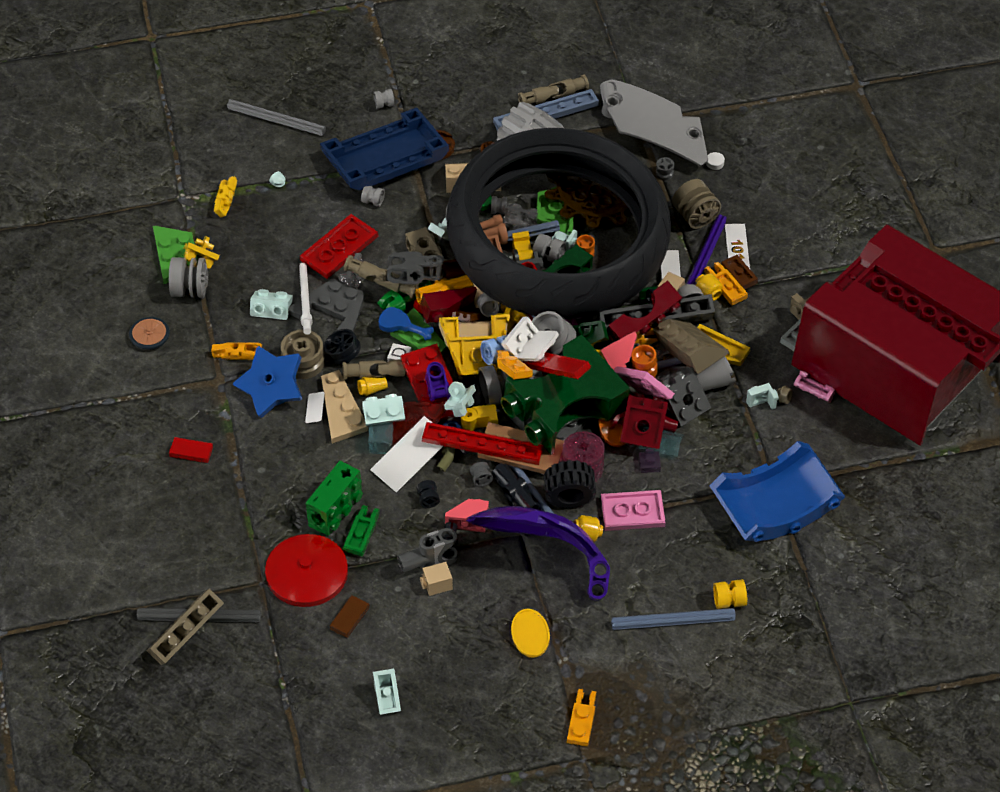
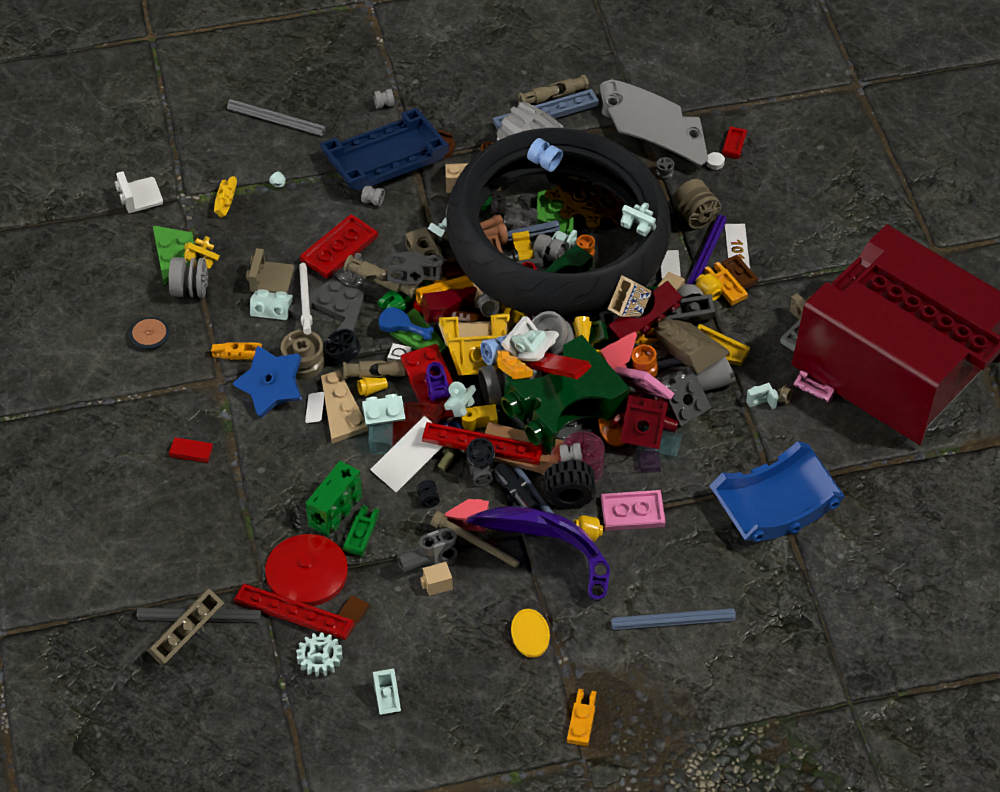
yellow wheel [713,579,747,609] -> none
none -> white bracket [115,171,163,213]
none -> red tile [234,583,355,641]
none -> dark tan bracket [246,248,294,294]
none -> light aqua gear [296,633,343,677]
none -> dark tan piece [430,511,520,567]
none -> black wheel [466,438,495,469]
none -> light aqua bracket [511,330,546,352]
none -> light blue wheel [527,138,563,172]
none -> light grey wheel [560,442,582,462]
none -> yellow cone [572,316,592,342]
none -> tan torso [608,275,651,317]
none -> light aqua hips [621,202,657,236]
none -> red tile [722,126,747,159]

